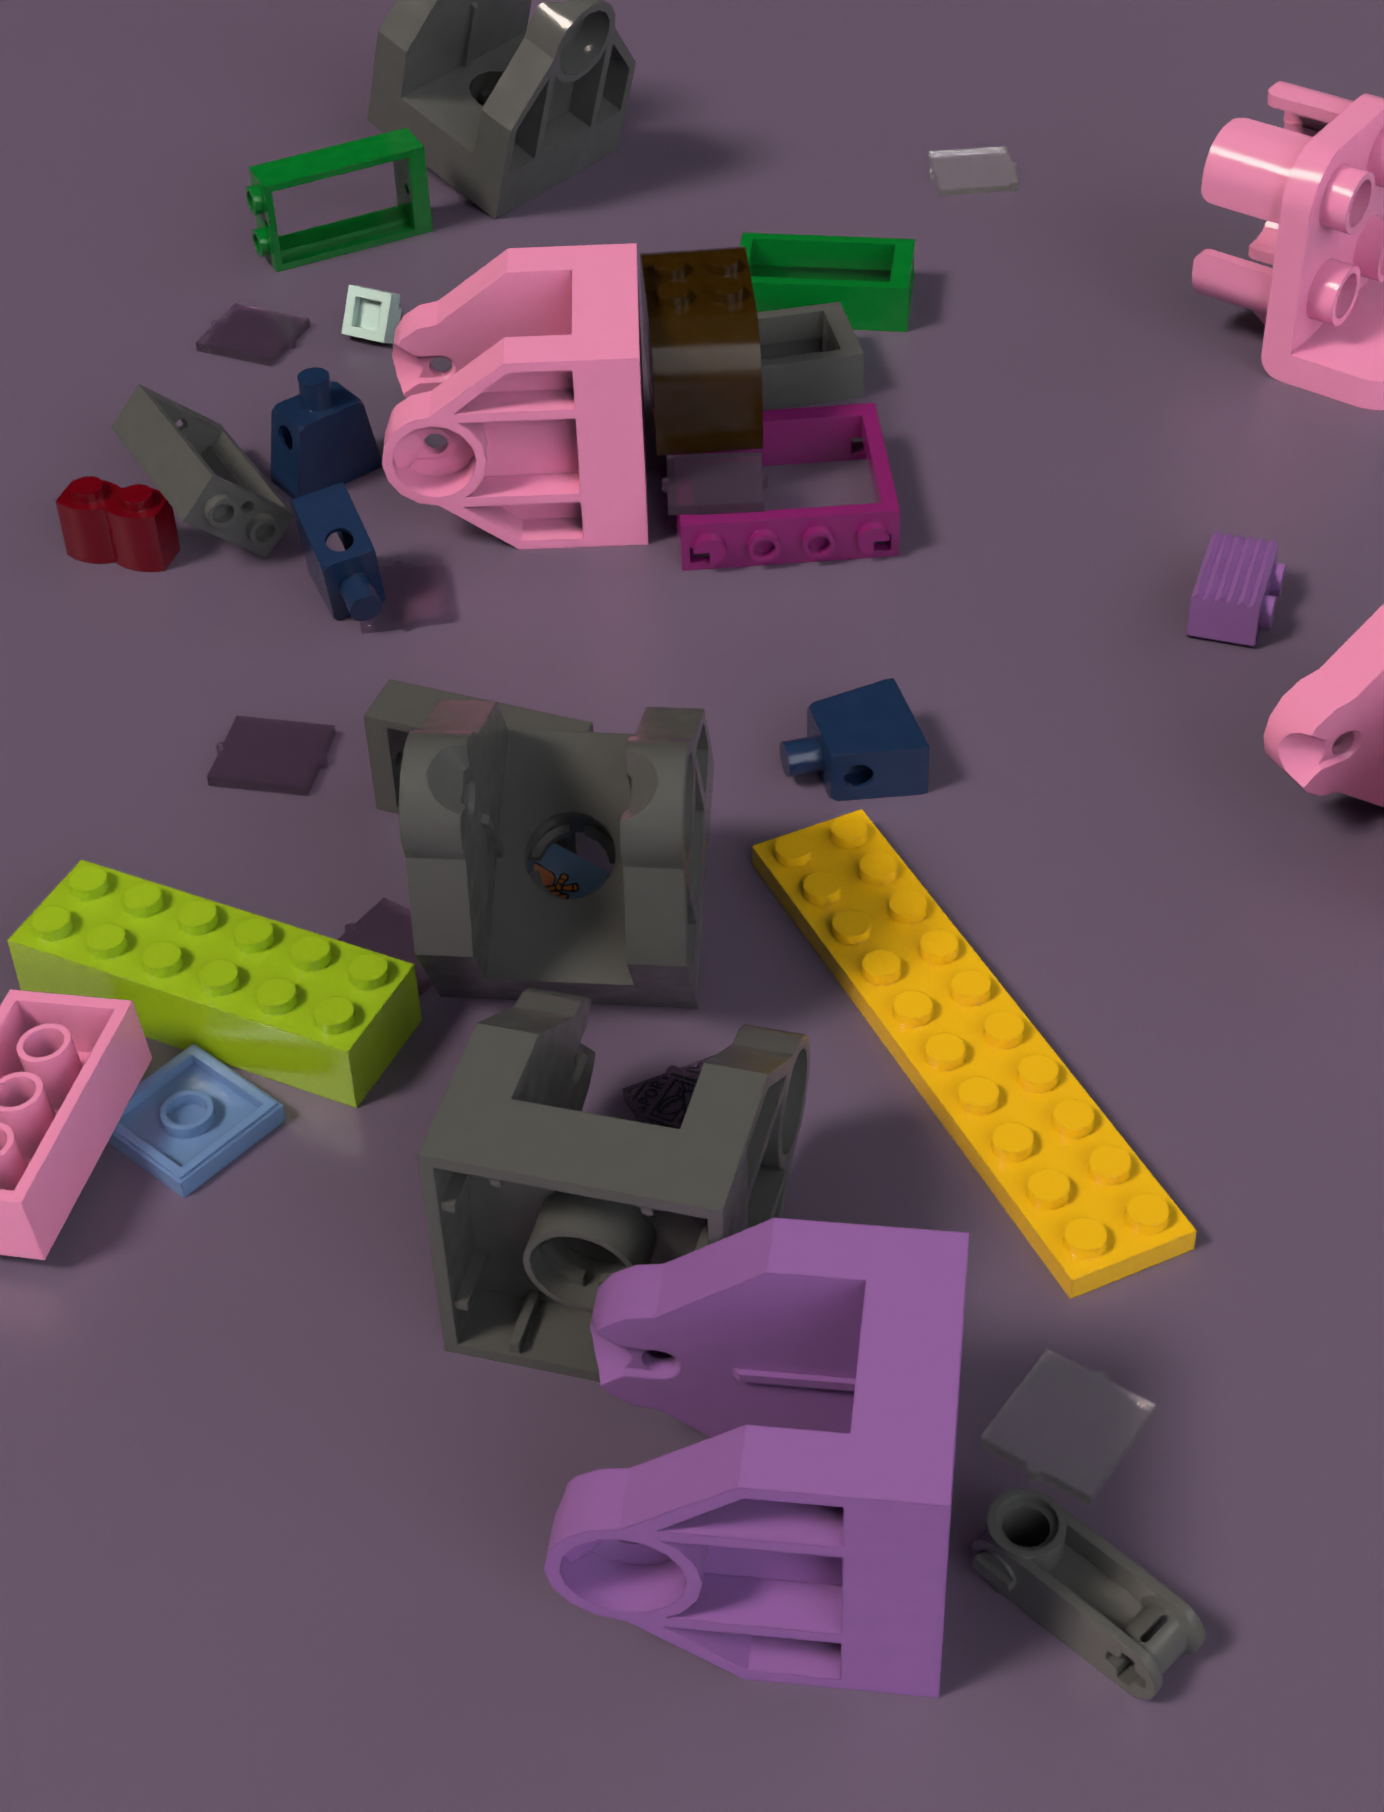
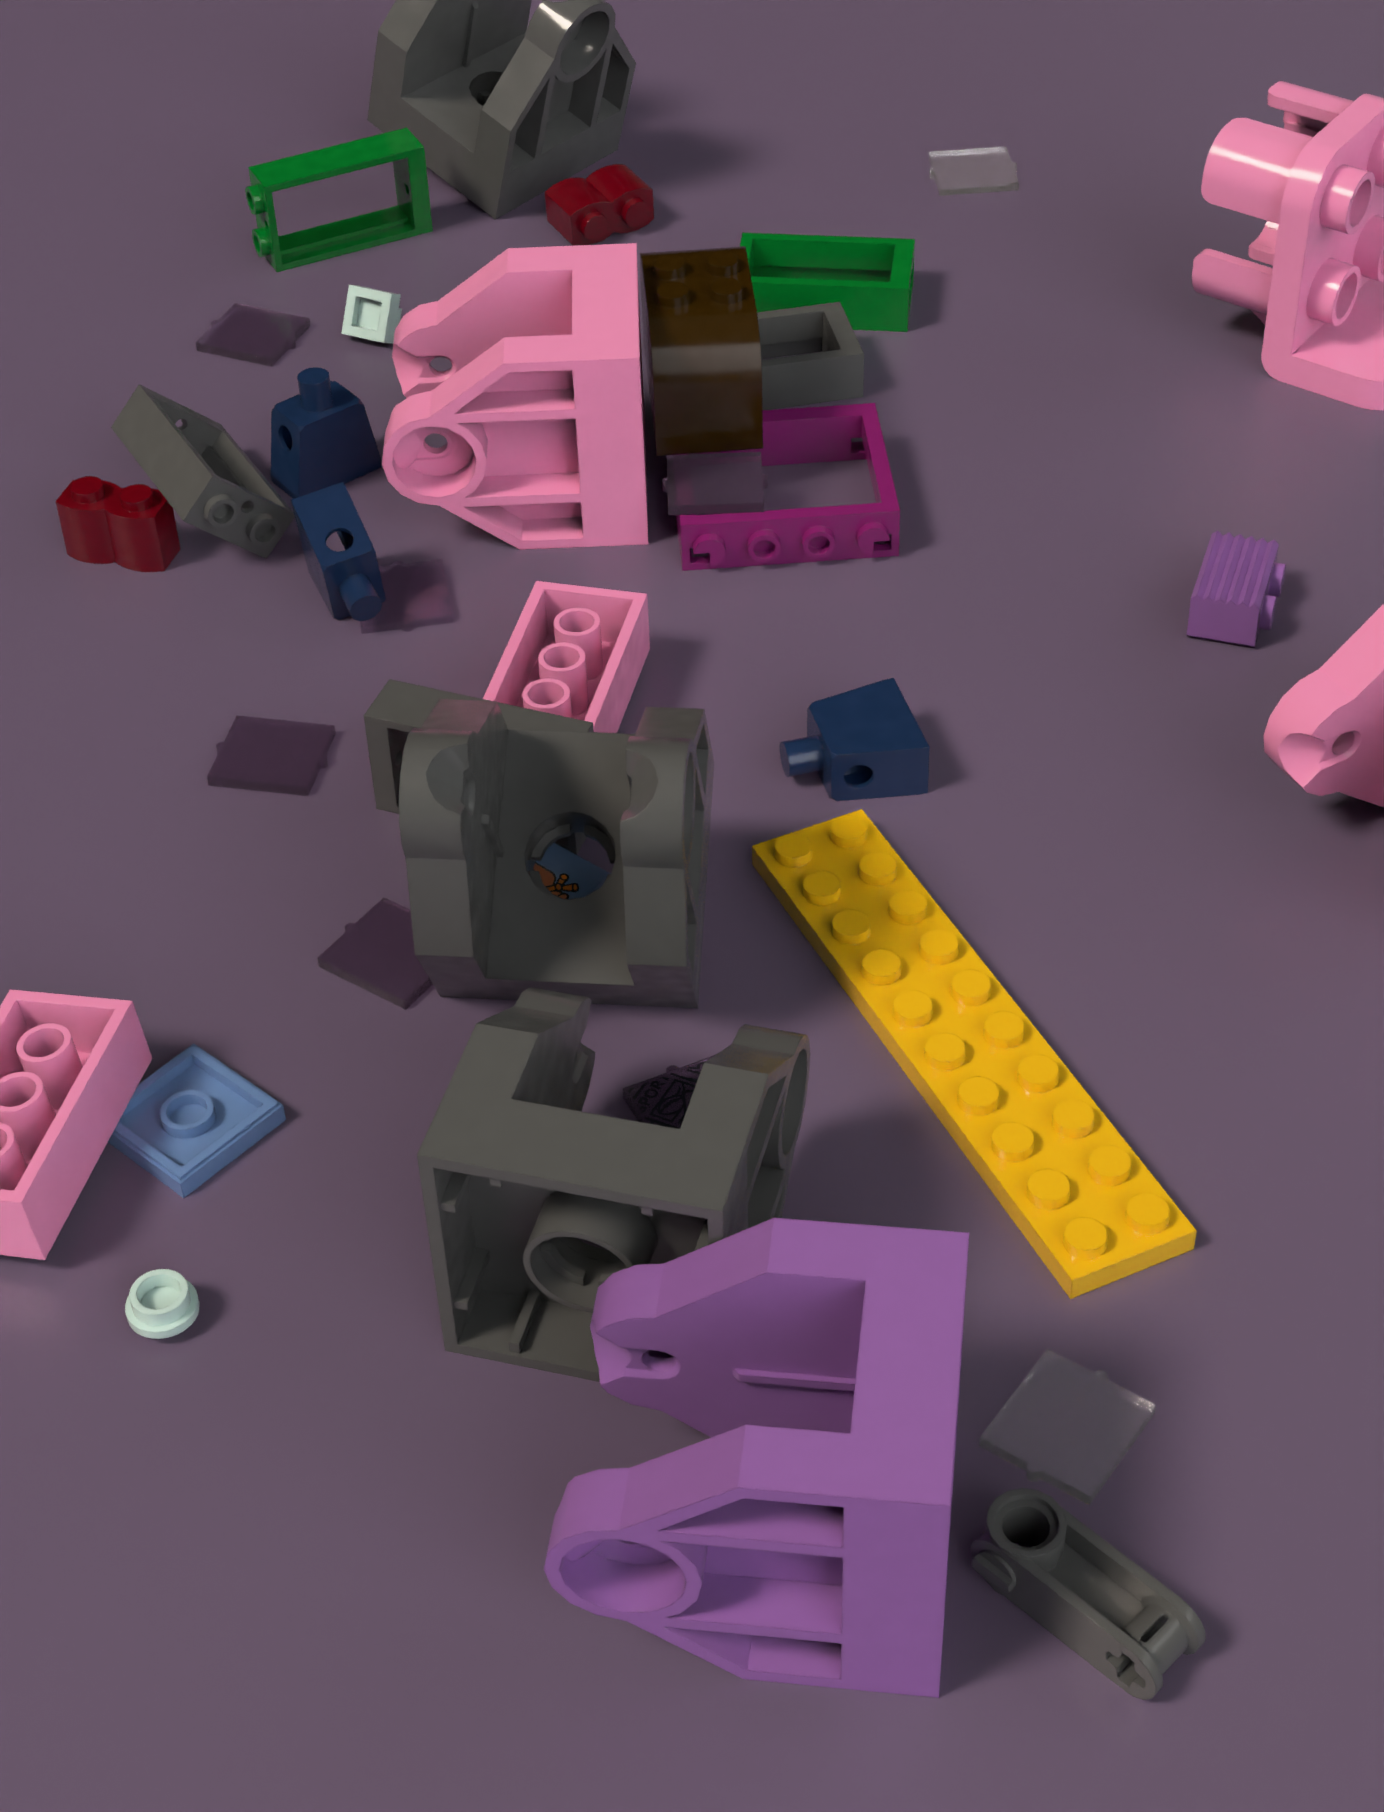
lime brick [7,859,422,1108] -> none
none -> light aqua plate [125,1269,200,1339]
none -> bright pink brick [483,581,650,733]
none -> dark red brick [545,164,654,246]

